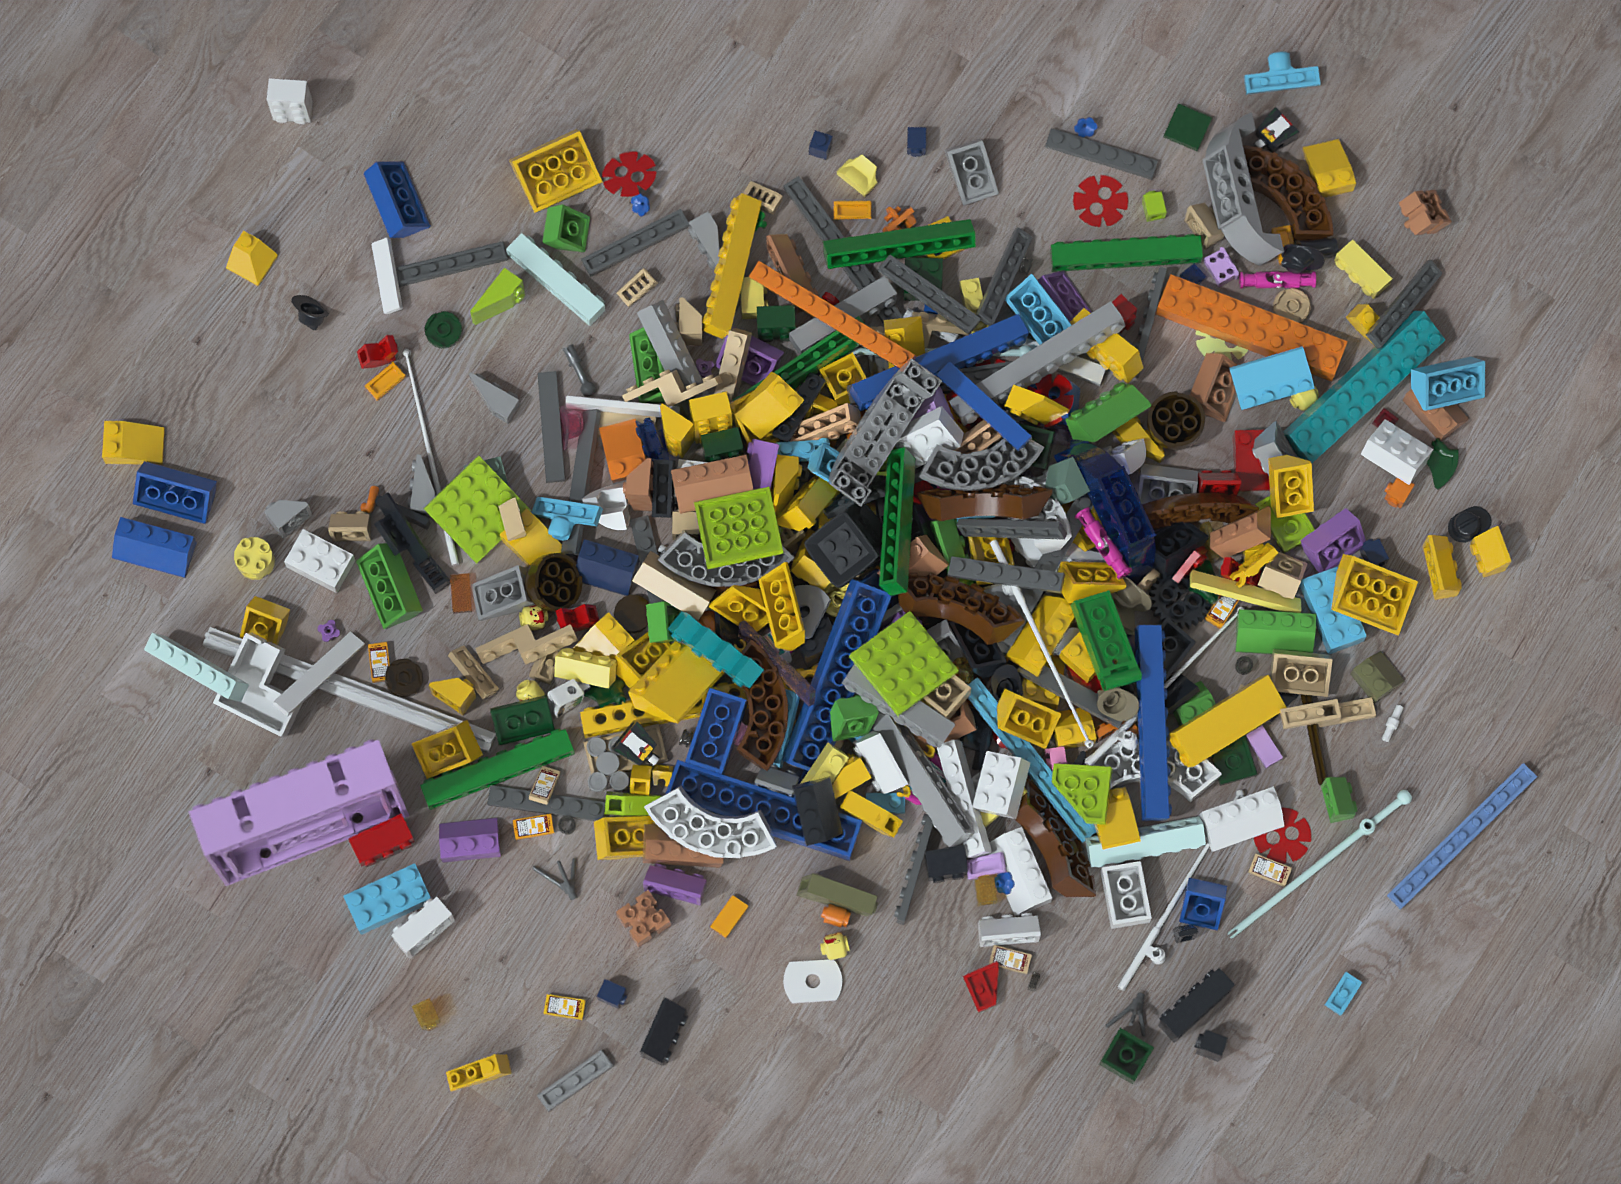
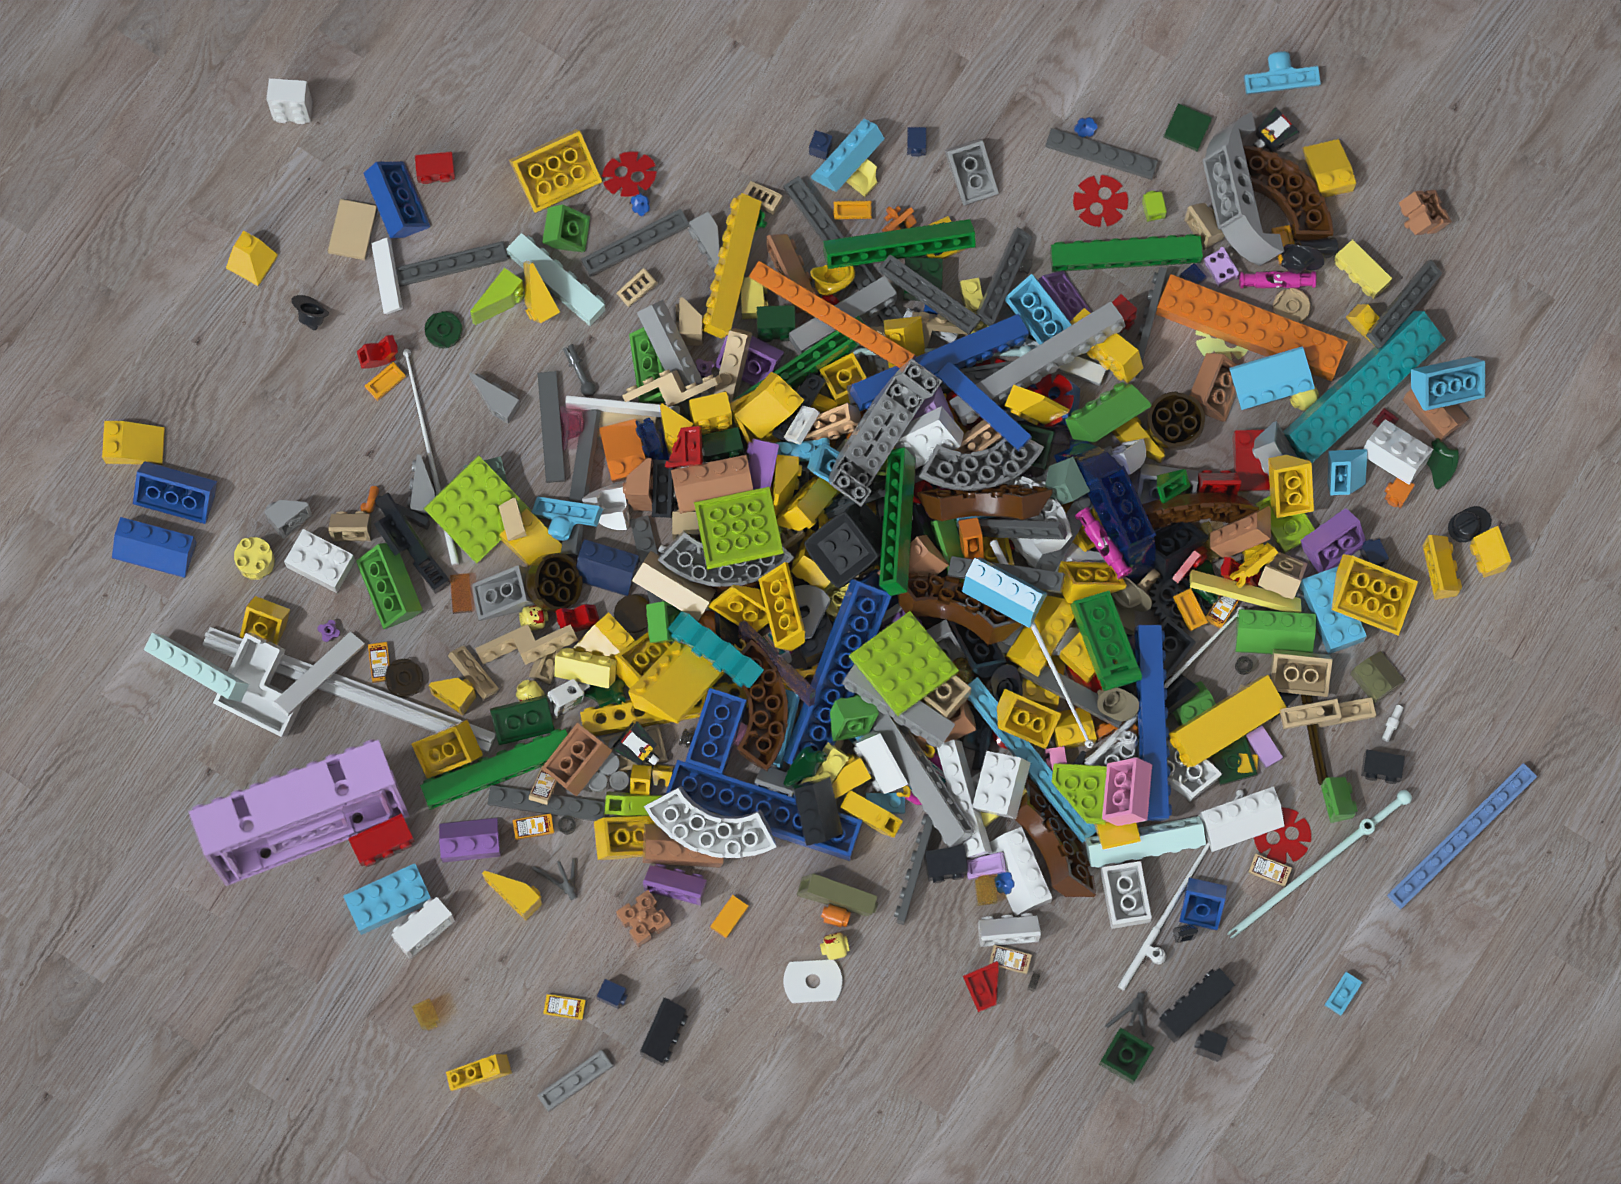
none -> tan tile [328,199,377,260]
none -> red brick [415,152,455,184]
none -> yellow slope [482,871,542,921]
none -> yellow slope [523,260,560,323]
none -> nougat slope [541,723,612,797]
none -> red wing [665,426,703,468]
none -> dark green arm [783,746,827,787]
none -> white plate [784,406,819,445]
none -> yellow piece [810,265,855,295]
none -> medium azure slope [811,119,885,192]
none -> orange brick [958,518,984,560]
none -> medium azure slope [962,557,1048,628]
none -> bright pink brick [1102,757,1152,826]
none -> green slope [1157,469,1190,504]
none -> light orange tile [1173,588,1208,631]
none -> yellow tile [1238,753,1258,773]
none -> medium azure slope [1327,449,1367,495]
none -> black brick [1361,749,1405,784]

